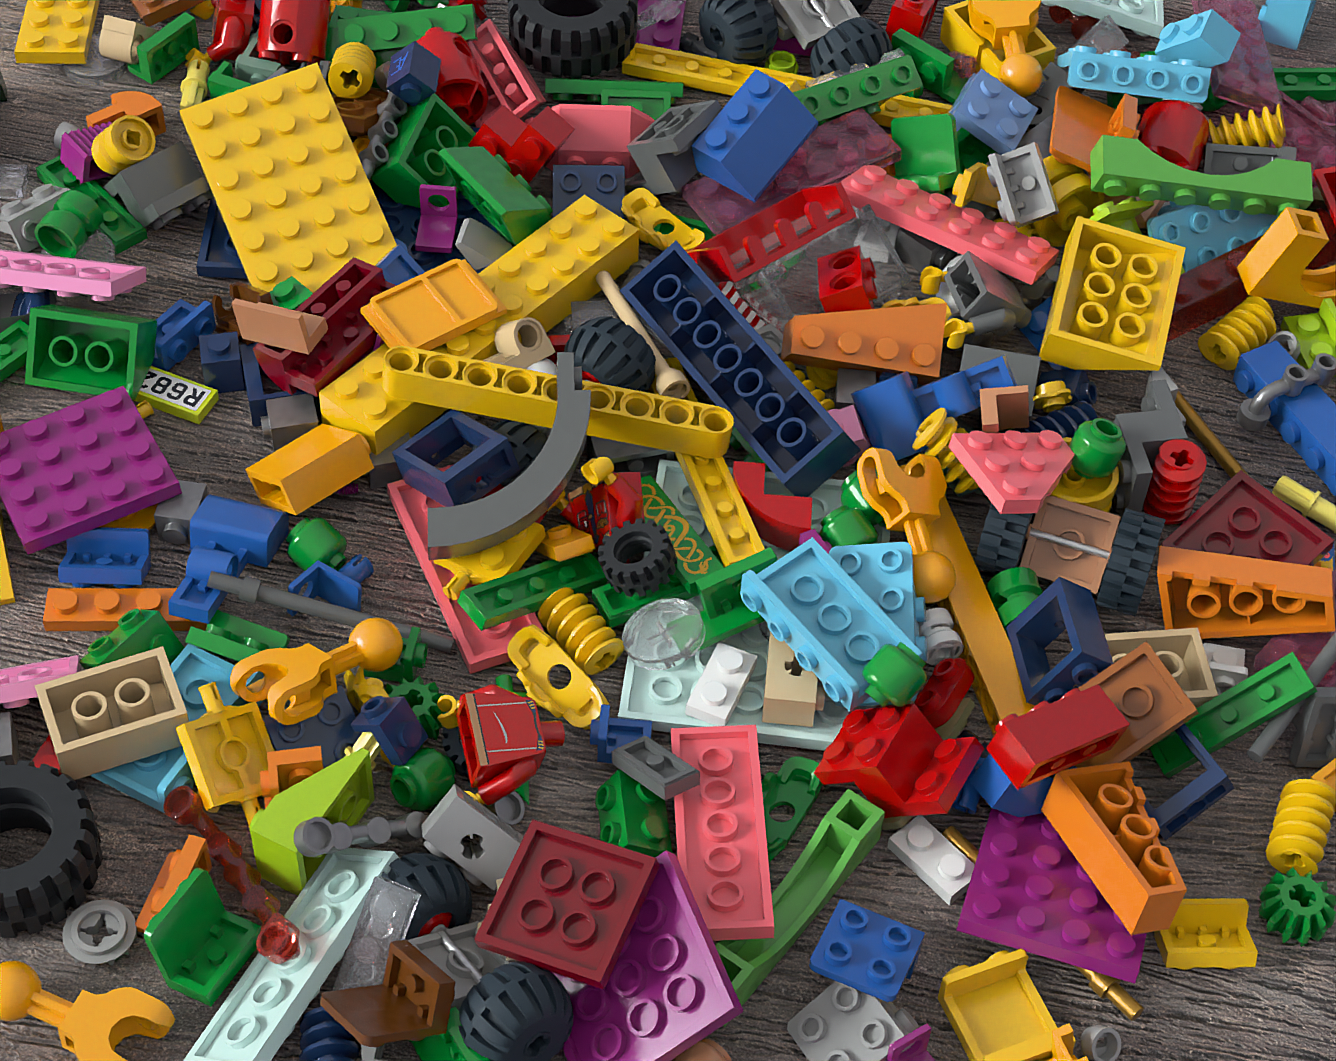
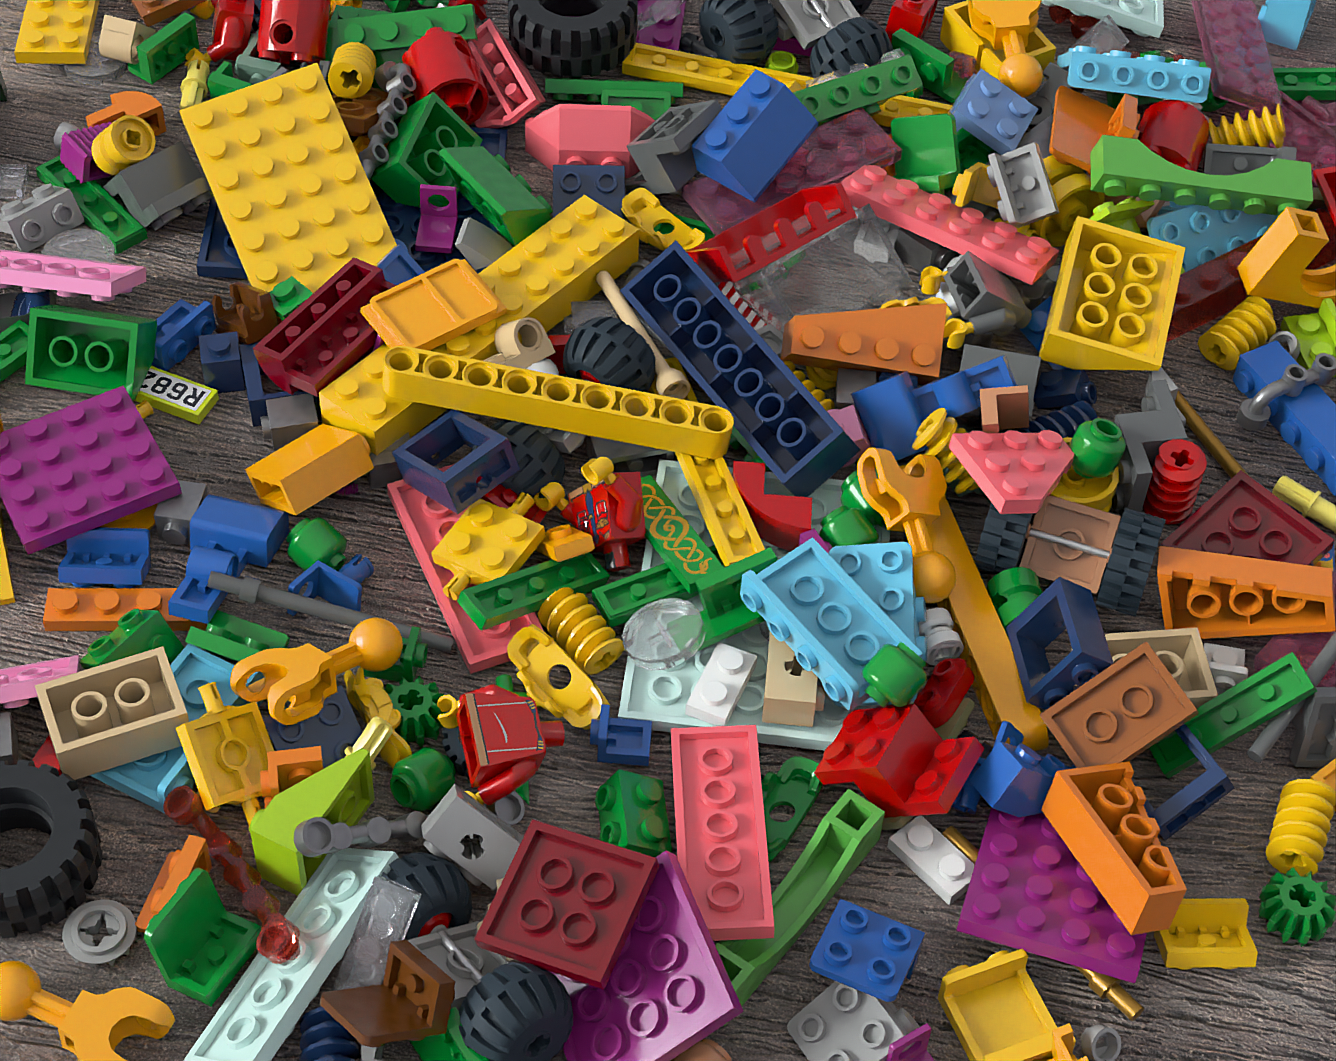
green wheel [34,190,104,258] -> none
nougat panel [231,298,328,355] -> none
dark blue bracket [351,696,428,765] -> none
dark blue brick [386,41,441,107] -> none
dark grey arch [428,352,591,560] -> none
red brick [467,105,575,185] -> none
black tyre [598,518,677,597] -> none
dark grey plate [611,736,700,800] -> none
red brick [817,245,878,313] -> none
red brick [986,684,1130,790] -> none
yellow plate [1033,381,1072,412] -> none
medium azure brick [1154,9,1241,68] -> none

